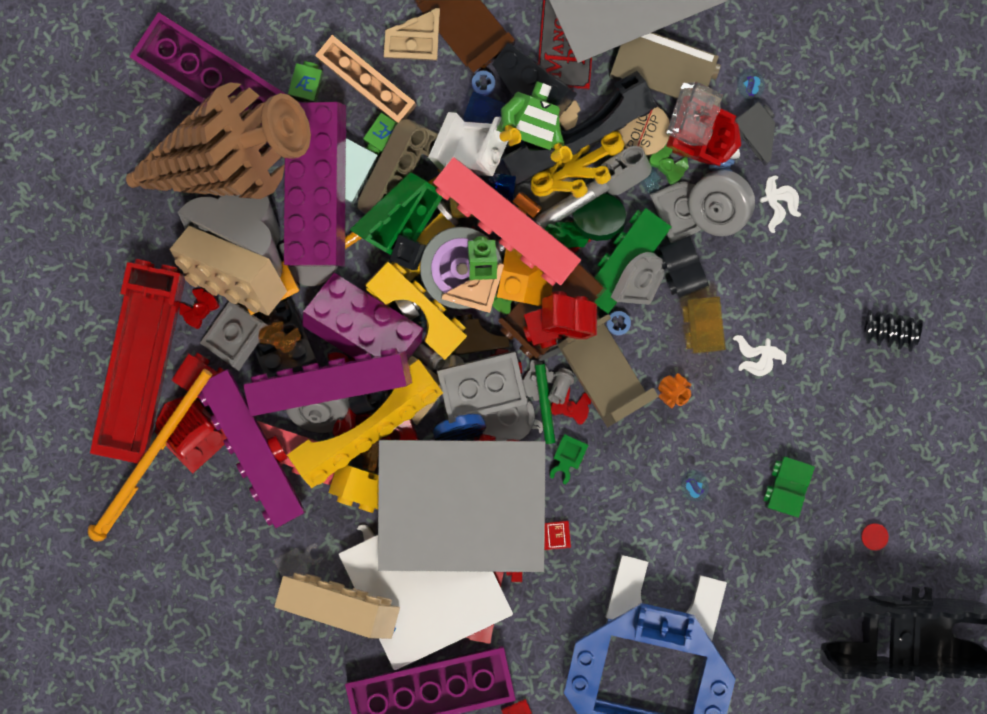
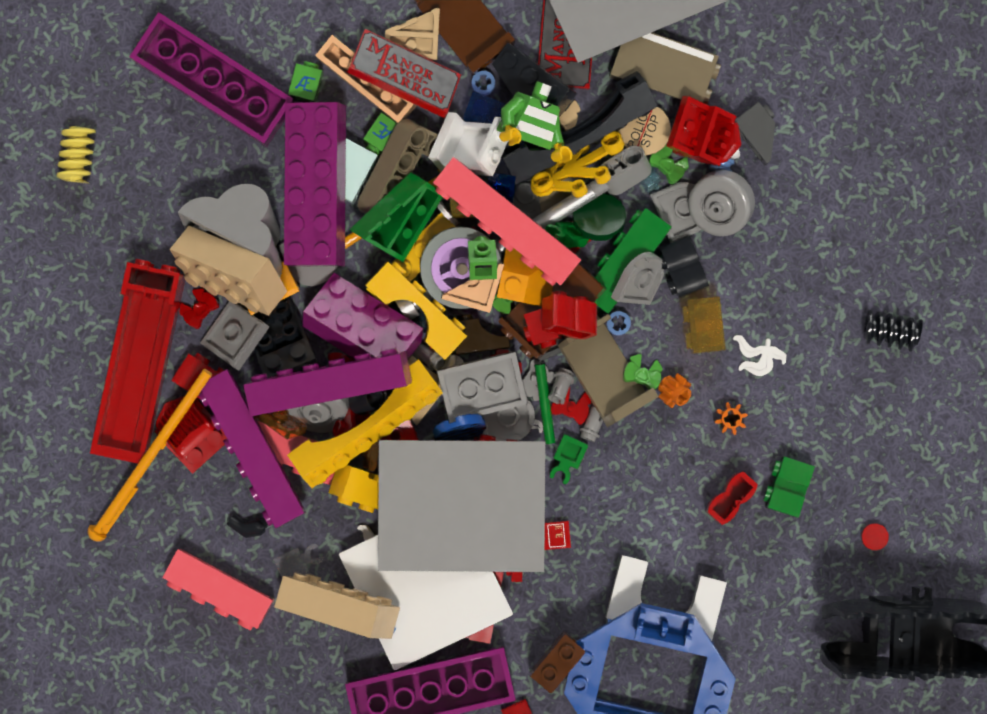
medium nougat plant [126,82,311,199] -> none
clear orange piece [258,322,301,353] -> none
red tile [267,435,289,463] -> none
black tile [390,235,426,270] -> none
orange tile [513,192,543,218] -> none
clear brick [666,82,723,146] -> none
clear light blue tile [681,474,709,501] -> none
clear light blue tile [738,72,765,99] -> none
white piece [760,175,801,233] -> none
none -> light yellow piece [56,126,96,183]
none -> coral brick [162,549,275,630]
none -> black arm [227,514,268,538]
none -> clear orange plate [255,410,308,439]
none -> tile [347,29,461,118]
none -> reddish brown panel [530,631,585,693]
none -> light grey pin [579,406,603,442]
none -> bright green piece [623,354,663,390]
none -> red brick [705,472,758,525]
none -> orange gear [714,402,748,435]

